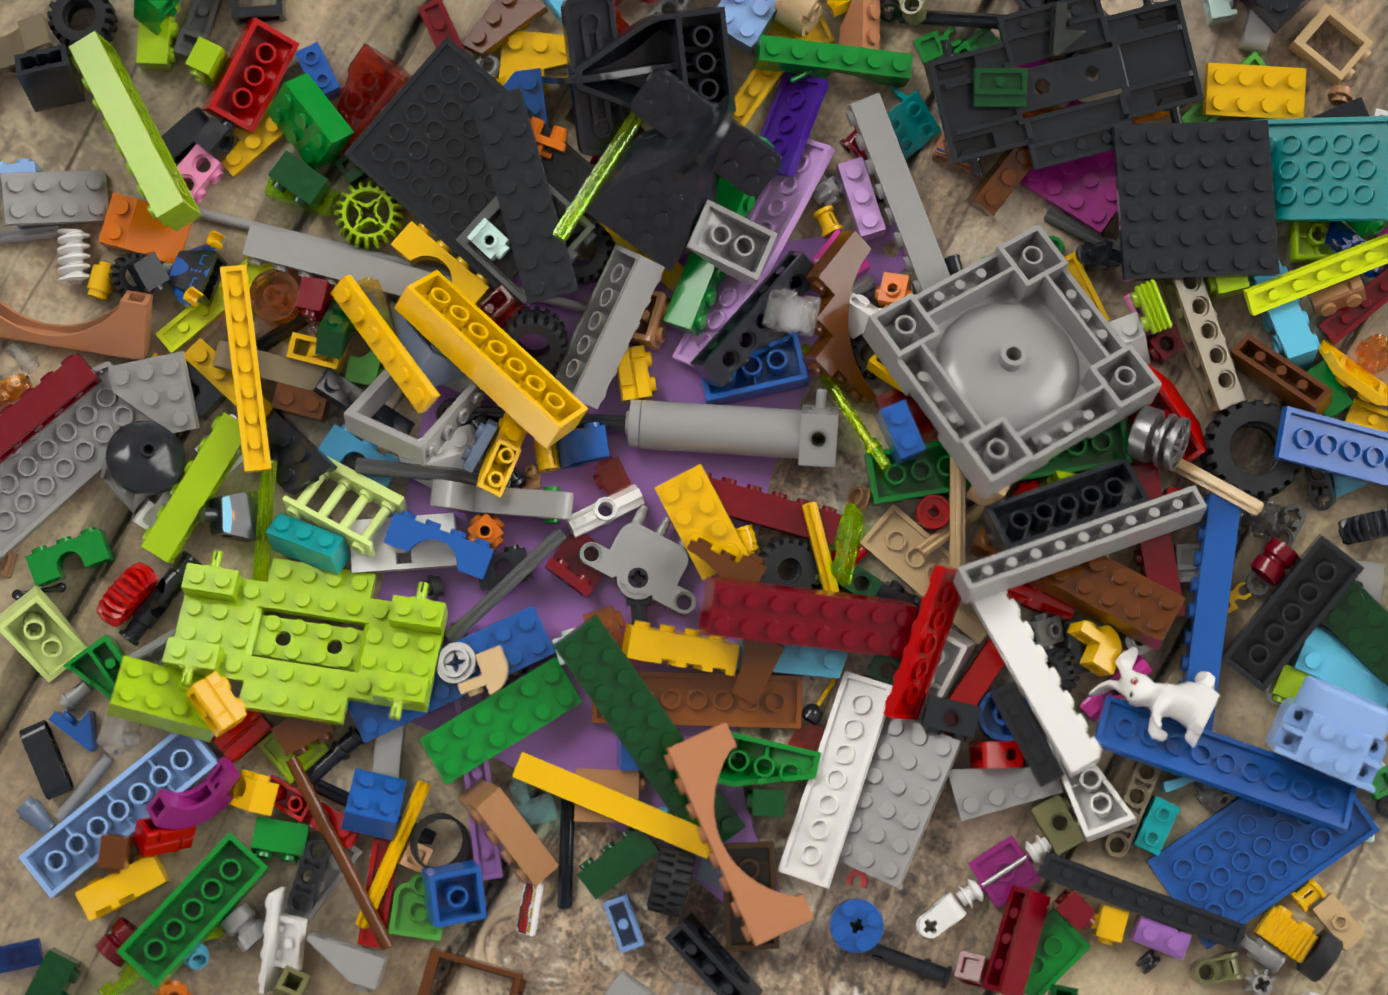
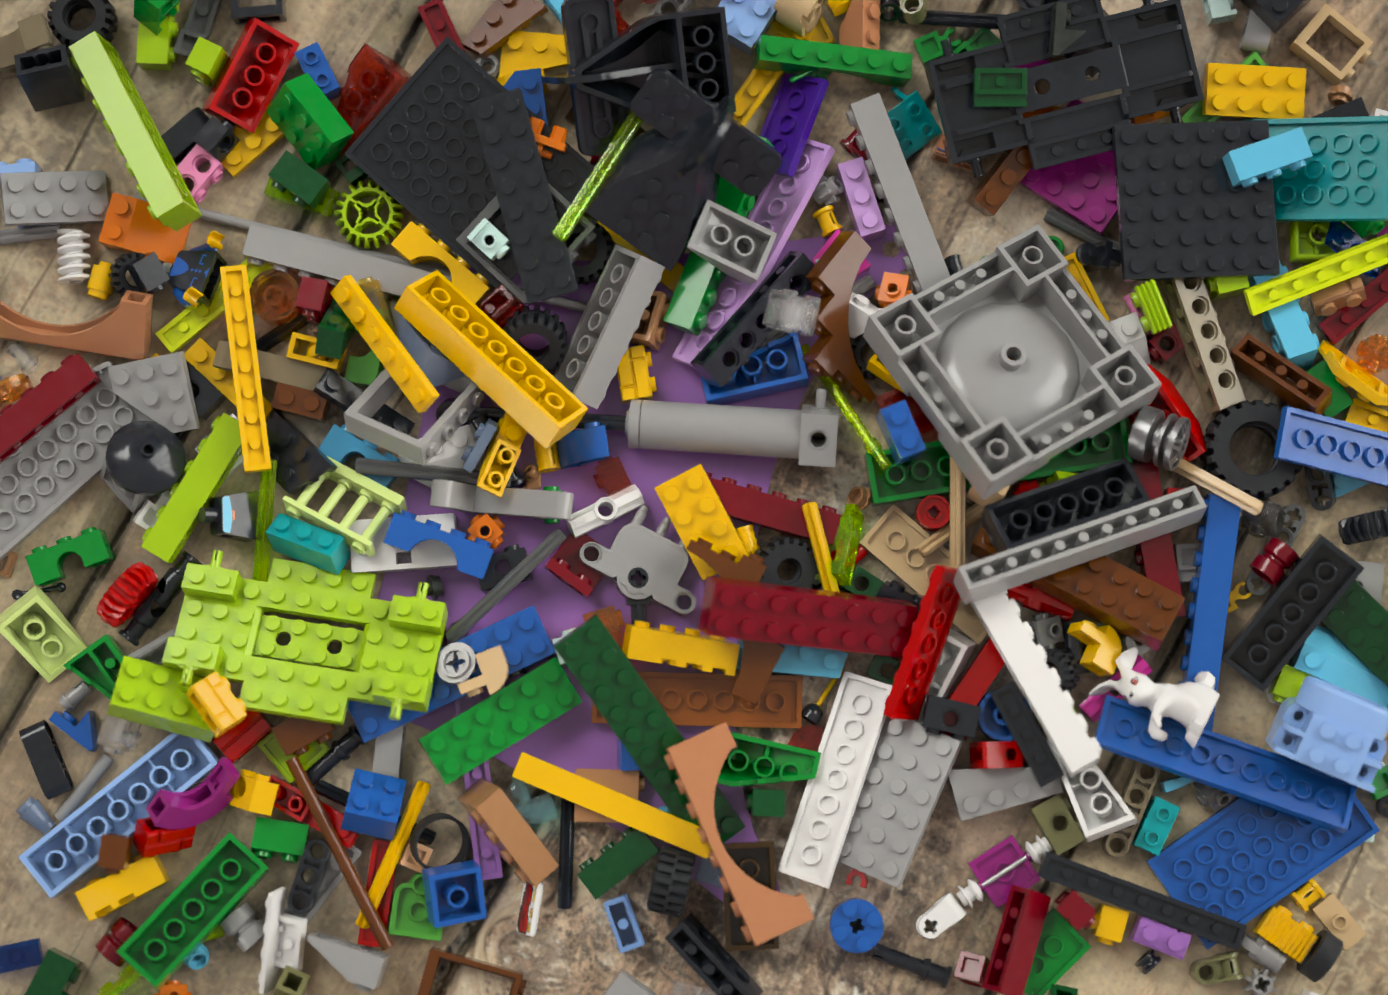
none -> medium azure brick [1222,127,1313,188]

